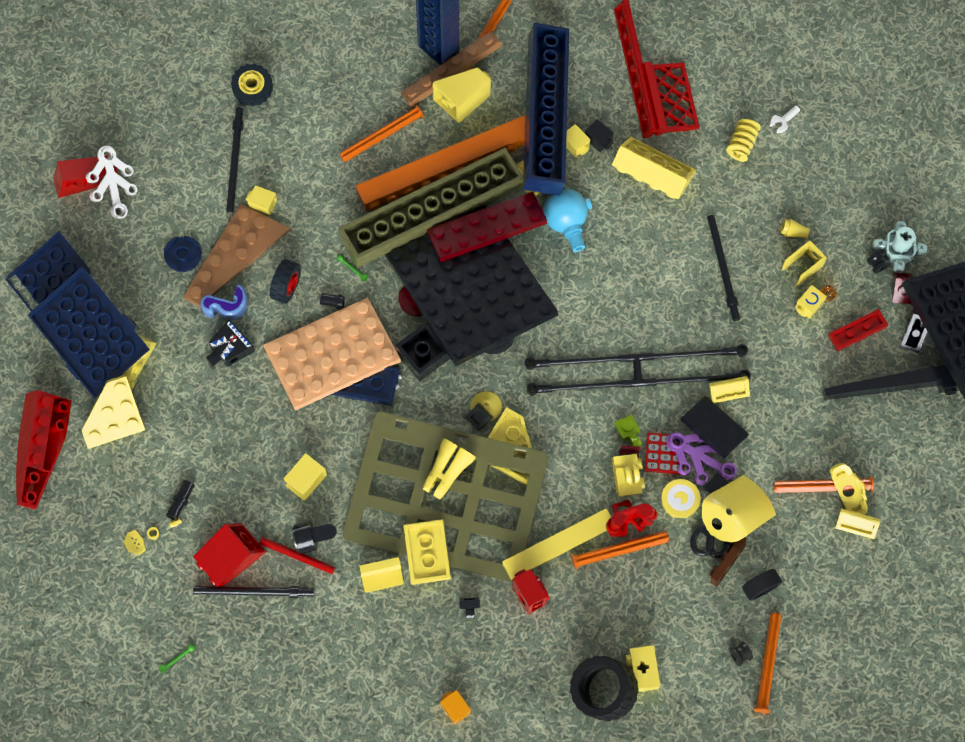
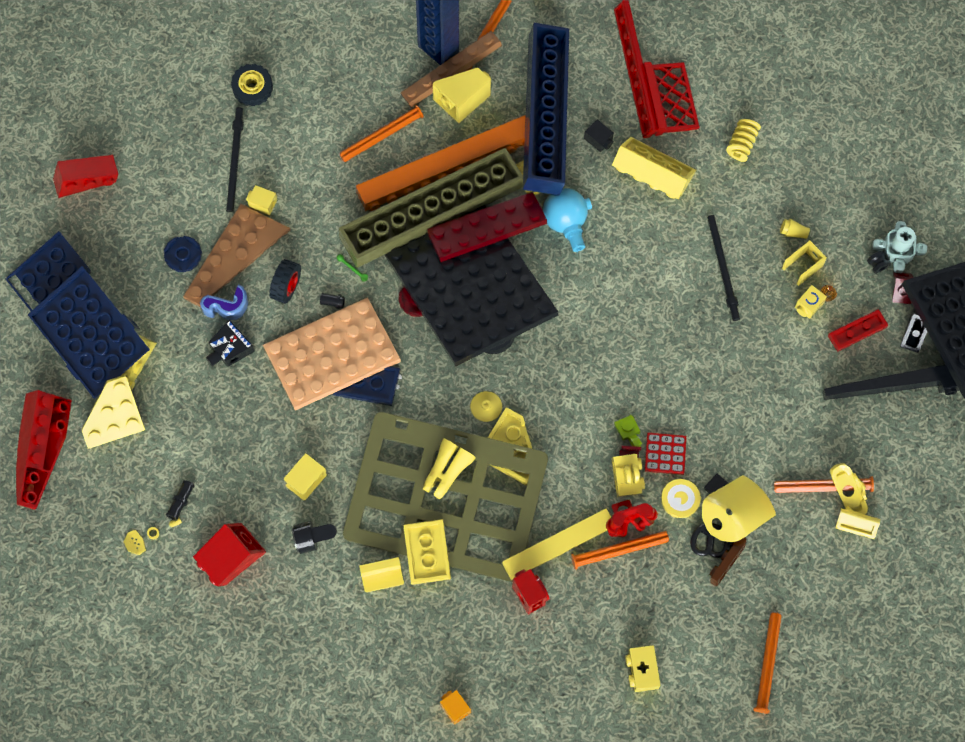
white plant [86,146,137,219] -> none
bright green hinge [159,644,195,673] -> none
black bar [193,586,315,598] -> none
red bar [260,537,336,575] -> none
black brick [395,323,450,381] -> none
black tile [459,597,480,618] -> none
pearl dark grey tile [465,403,493,431] -> none
black bar [525,344,751,396] -> none
light yellow brick [566,124,590,158] -> none
black tyre [570,656,639,721] -> none
medium lavender plant [666,432,737,485] -> none
black tile [681,396,749,459] -> none
light yellow plate [709,376,750,403] -> none
pearl dark grey wheel [729,641,753,667] -> none
black tyre [742,569,783,601] -> none
white bar [770,105,800,133] -> none

